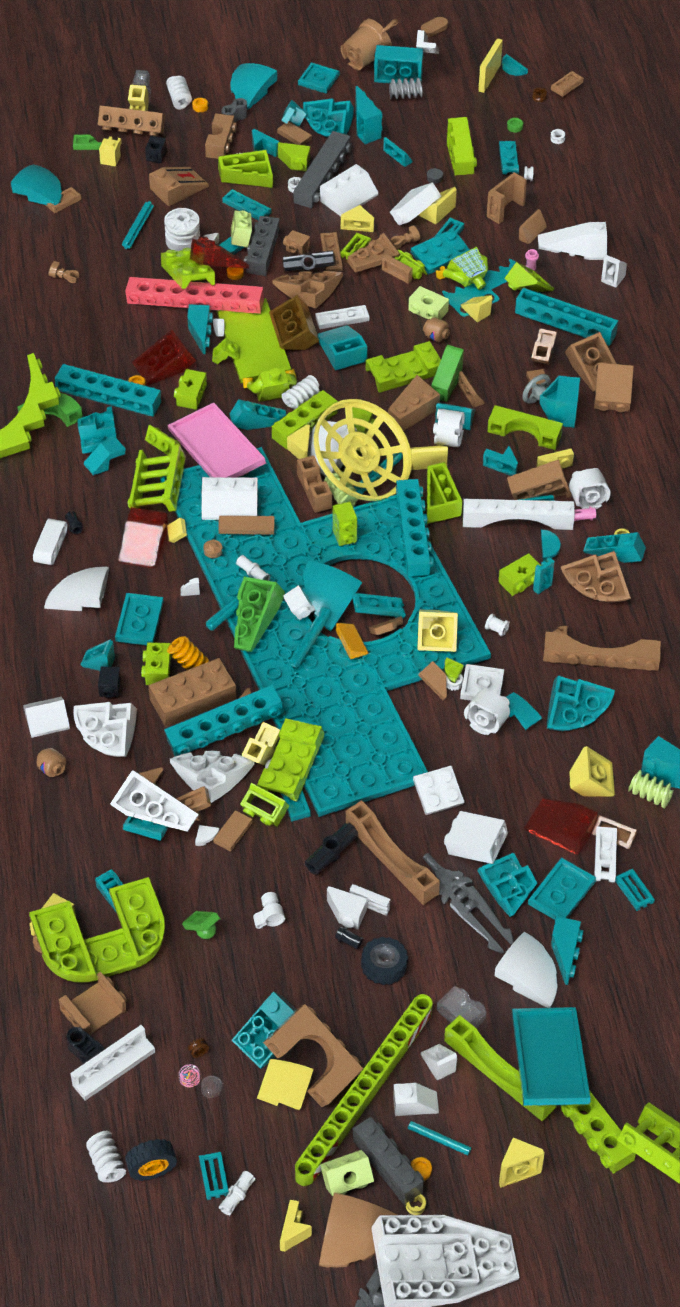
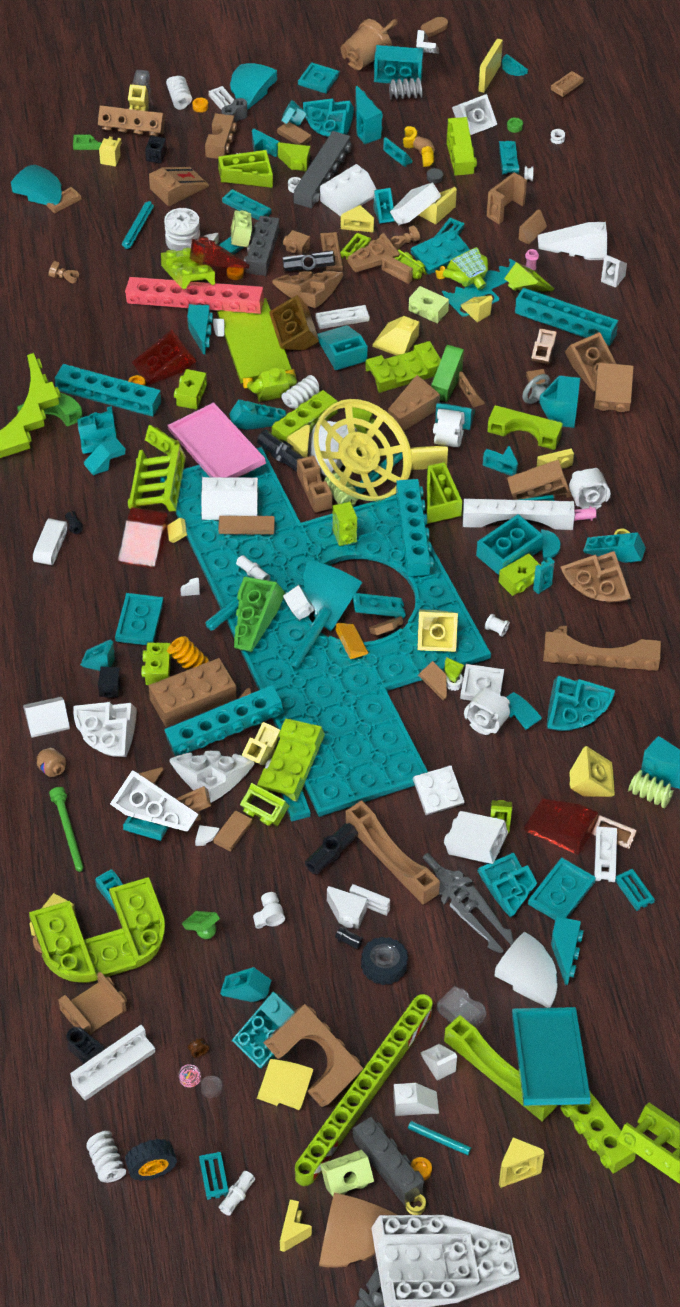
white brick [44,567,109,611] -> none
medium nougat tile [204,540,222,558] -> none
lime bracket [212,338,240,364] -> none
medium nougat head [423,317,450,343] -> none
reddish brown bush [532,87,547,102] -> none
none -> bright green piece [49,787,84,872]
none -> white tile [209,86,234,109]
none -> teal slope [220,967,271,1002]
none -> black piece [257,430,305,472]
none -> light yellow slope [373,316,419,356]
none -> teal slope [374,188,395,224]
none -> yellow piece [403,126,435,167]
none -> white slope [452,94,497,135]
none -> teal brick [476,514,544,575]
none -> lime slope [490,800,512,833]

